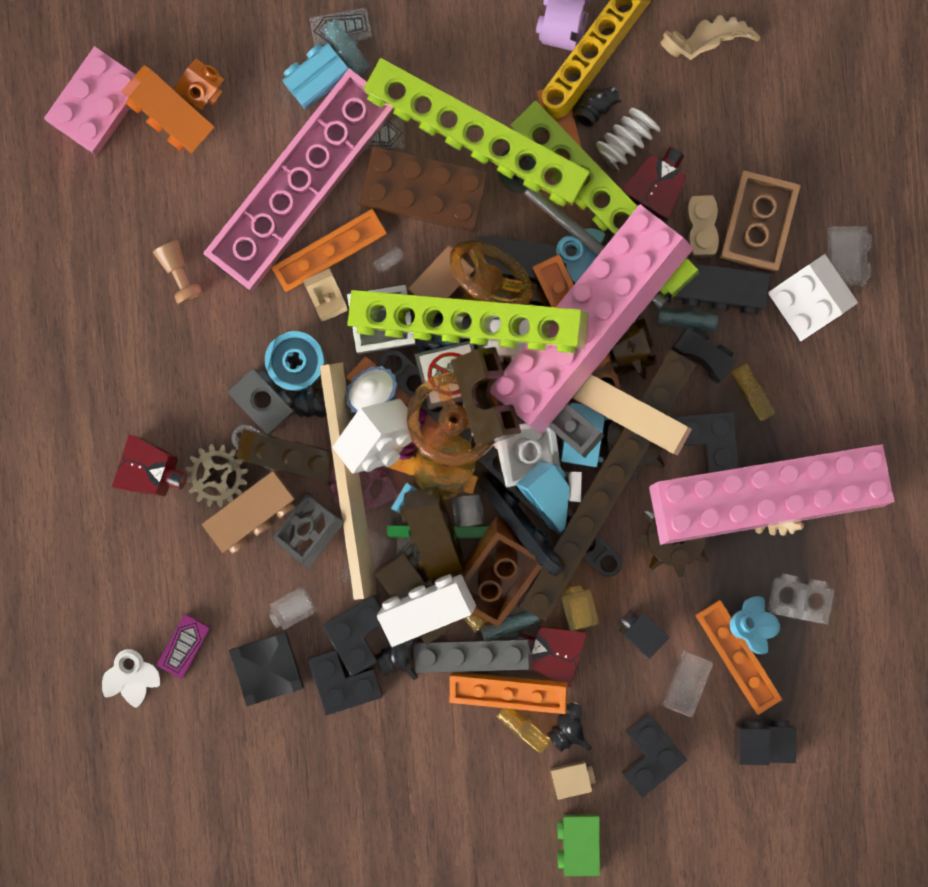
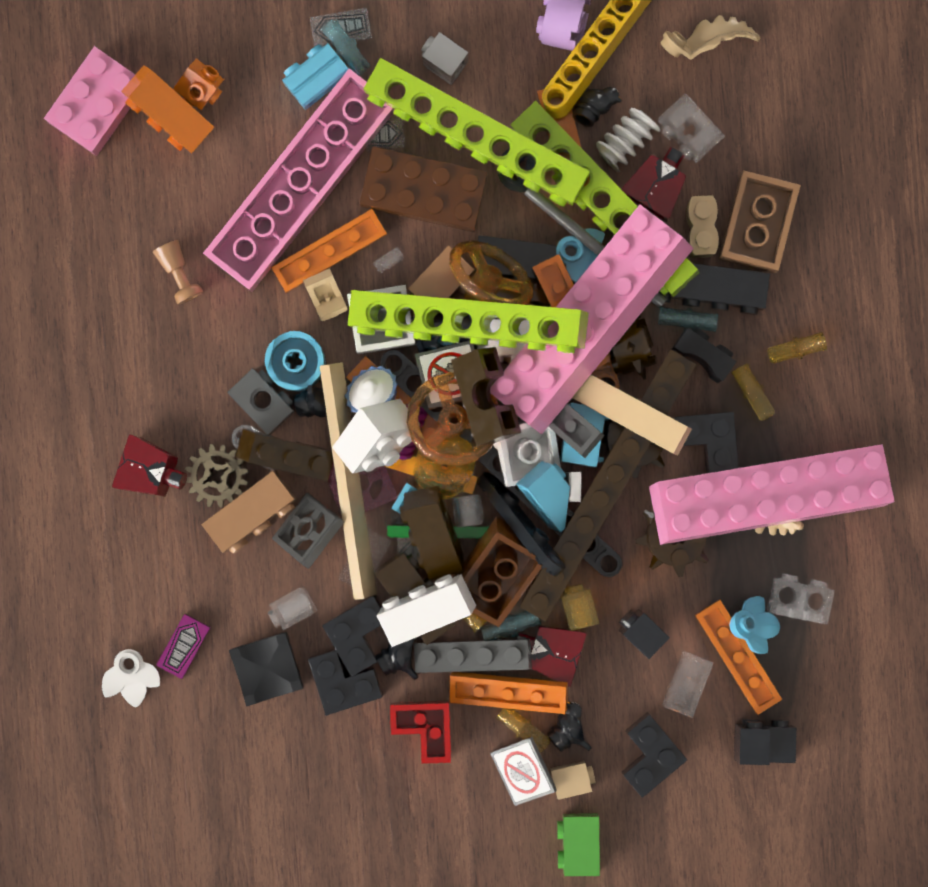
white brick [768,254,858,341] -> none
clear brick [828,226,872,287] -> none
none -> red brick [390,701,451,764]
none -> light grey brick [421,32,468,85]
none -> piece [490,737,557,806]
none -> clear brick [658,93,725,163]
none -> clear yellow axle [767,332,827,363]

